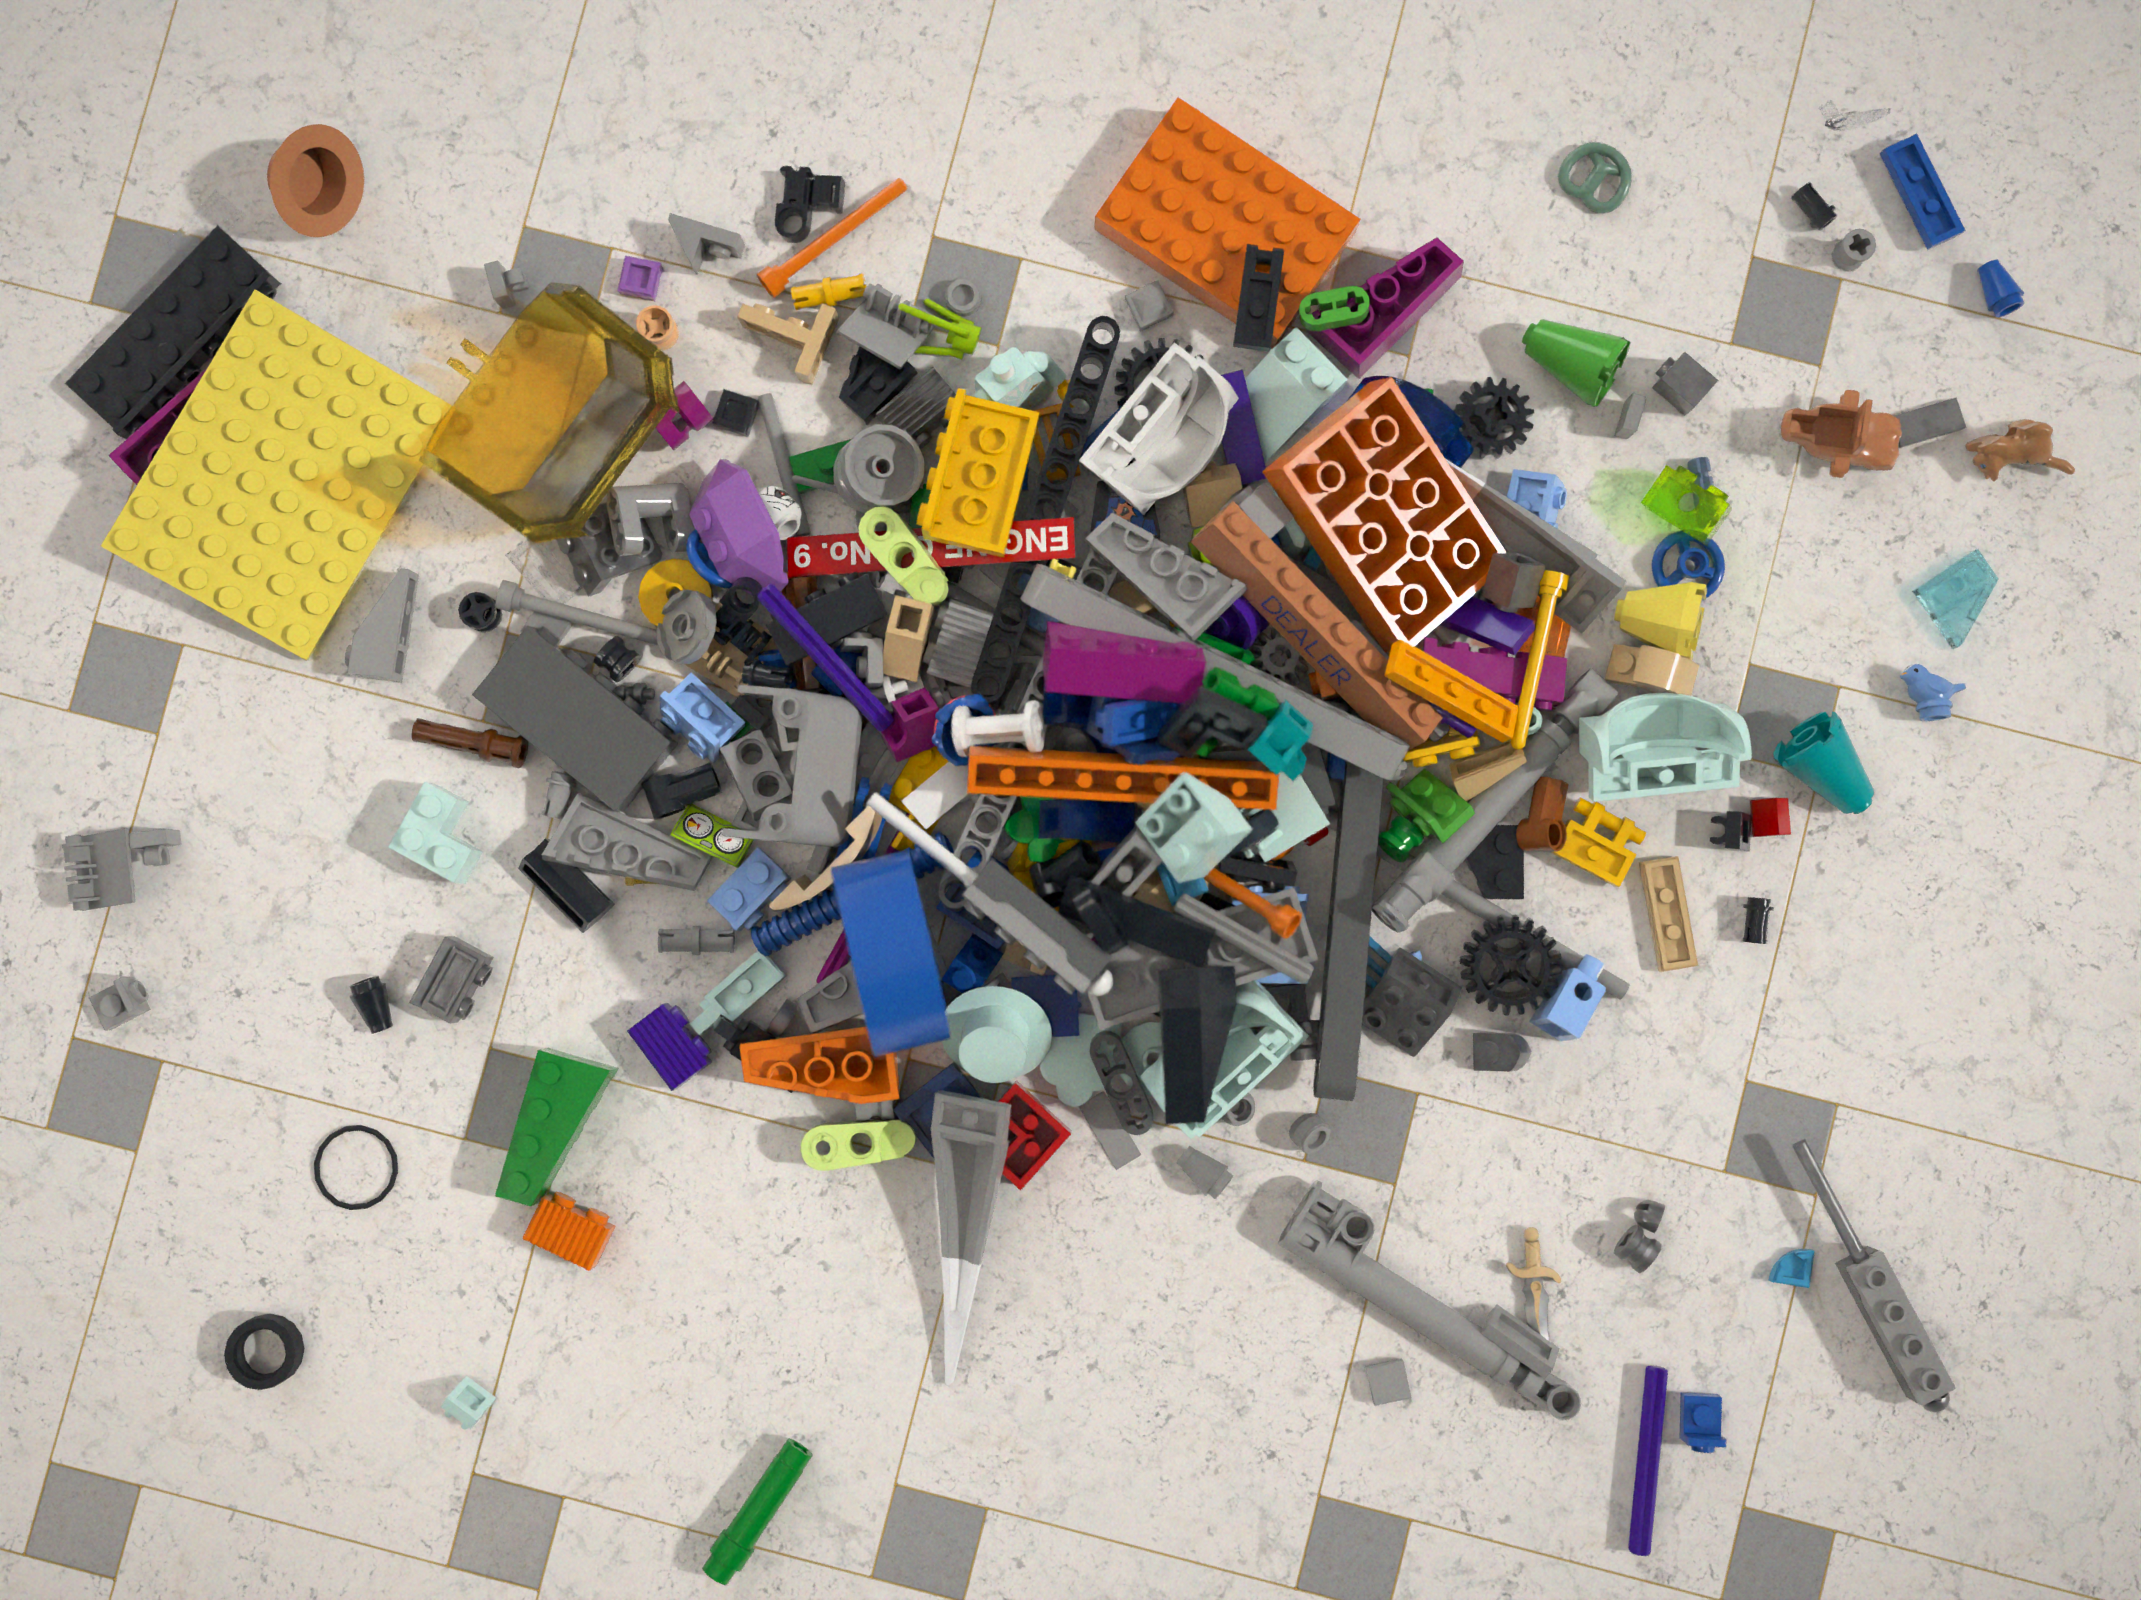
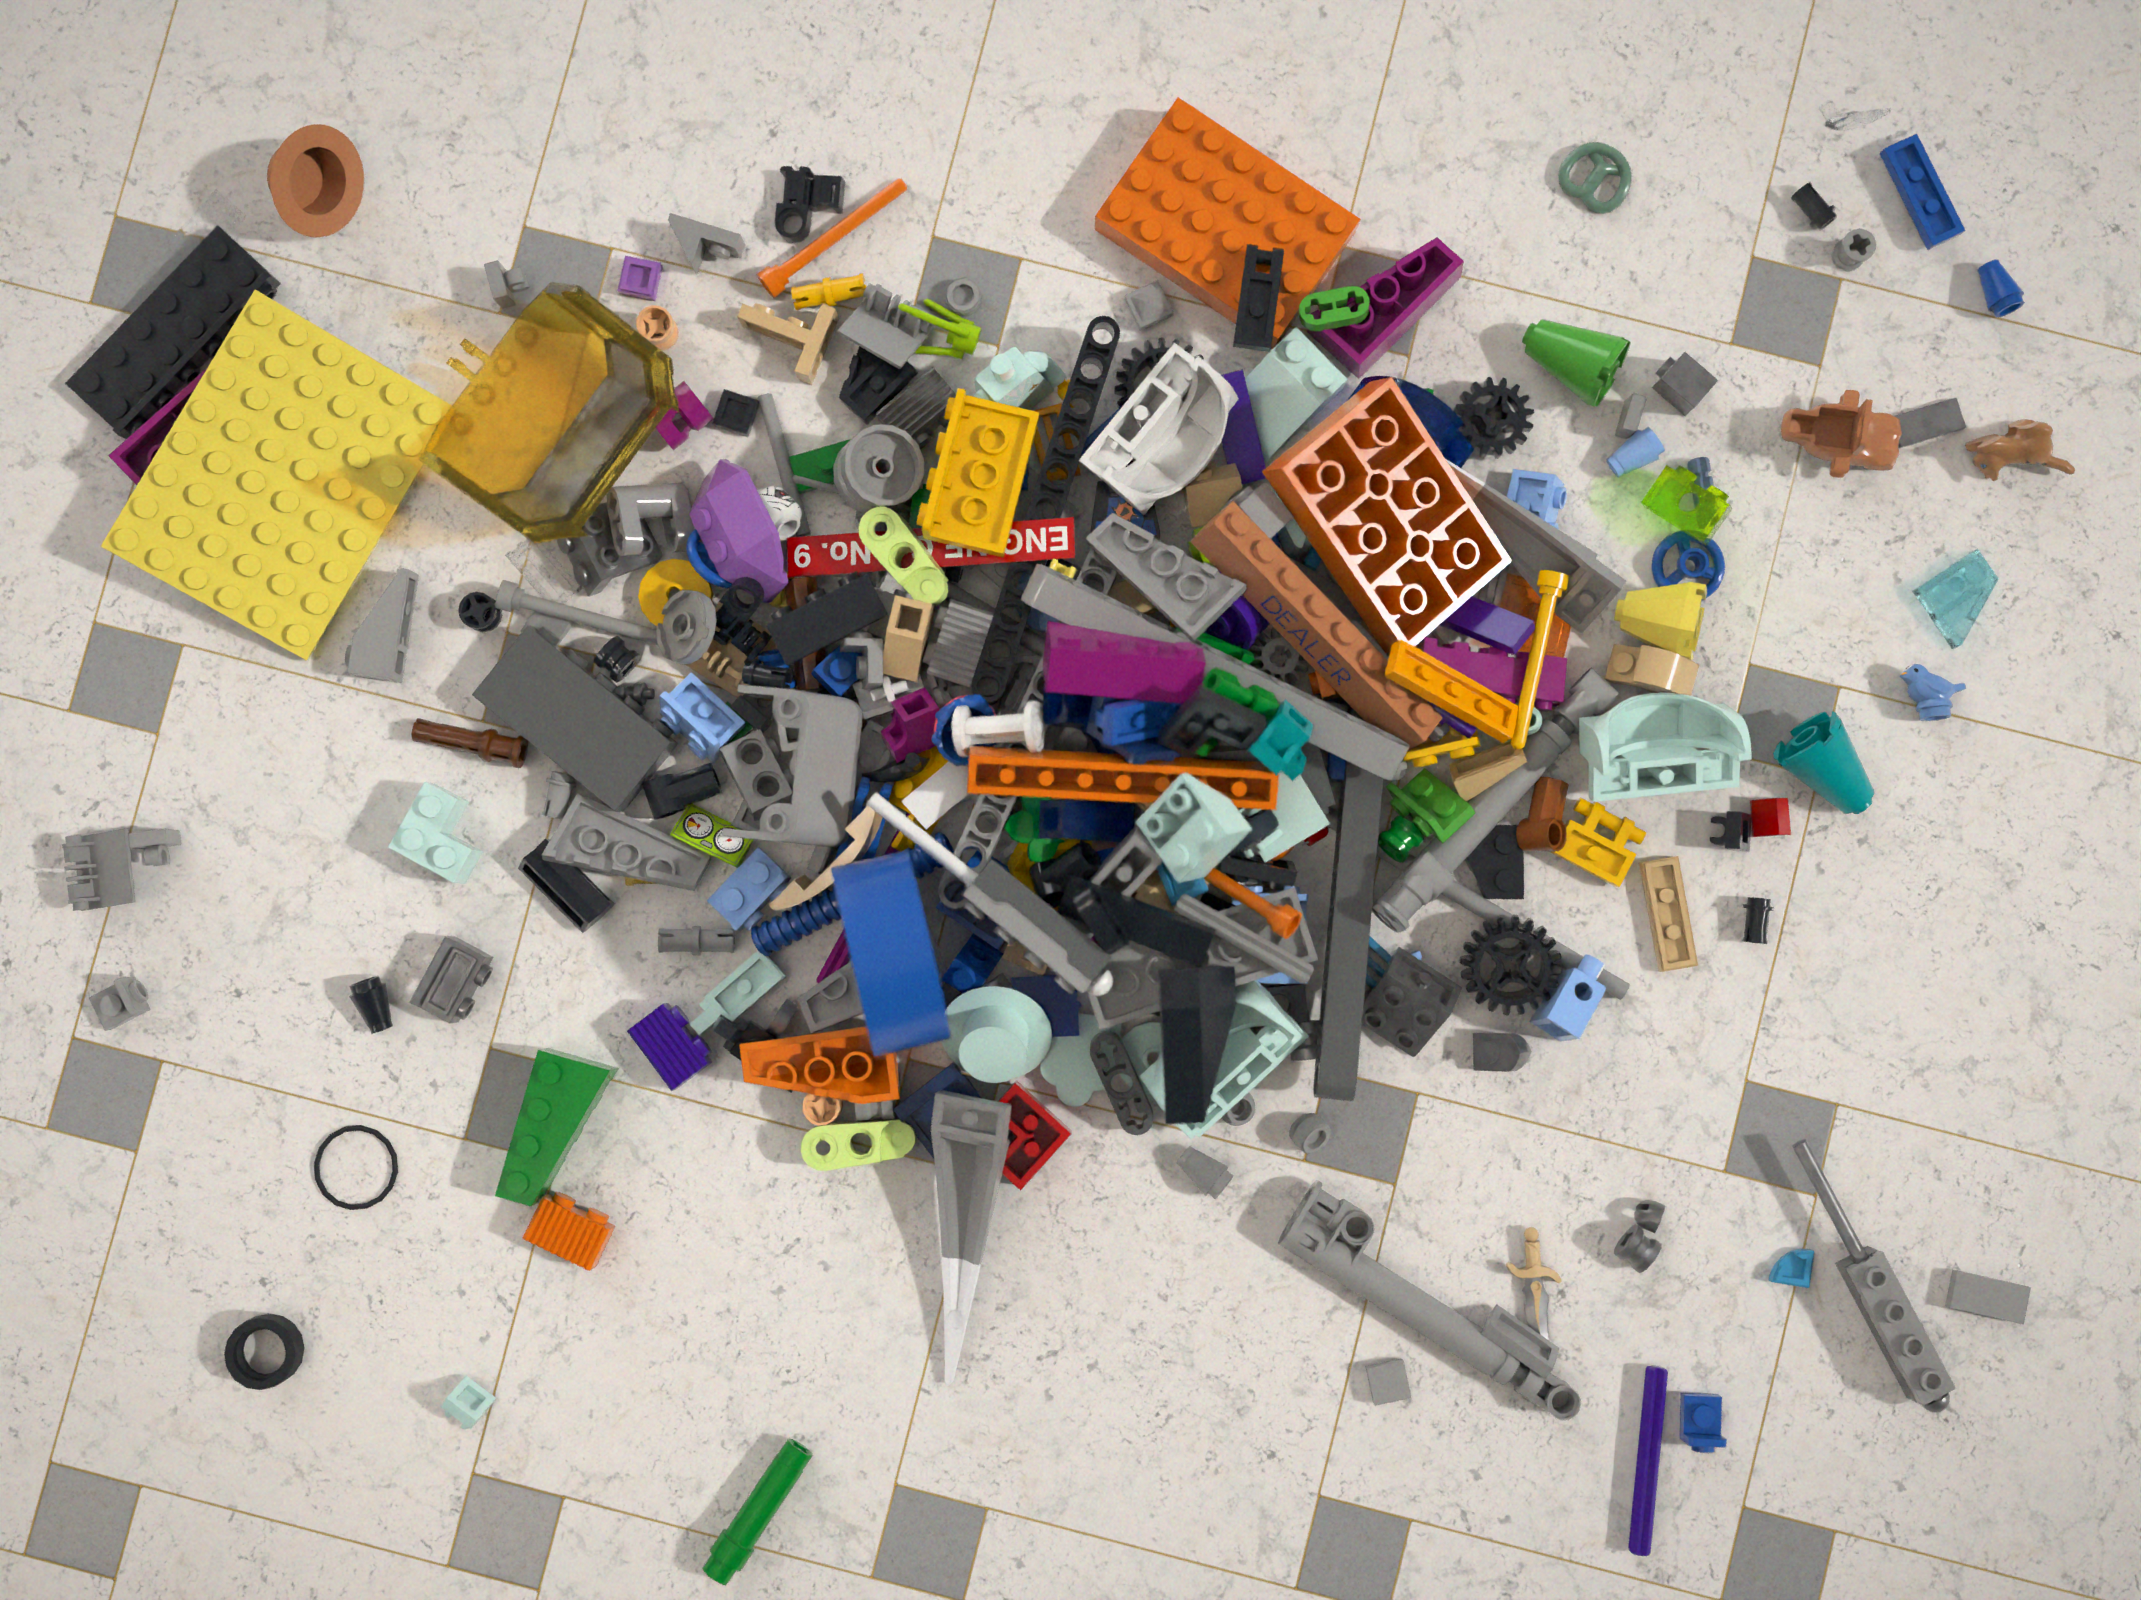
dark purple axle [757,584,894,731] -> none
light grey sticker [1078,1091,1141,1170] -> none
flat silver brick [1482,552,1545,613] -> none
none -> light nougat wheel [802,1094,843,1126]
none -> black bar [862,752,930,782]
none -> light blue cone [1606,427,1665,478]
none -> light grey tile [1945,1269,2031,1325]

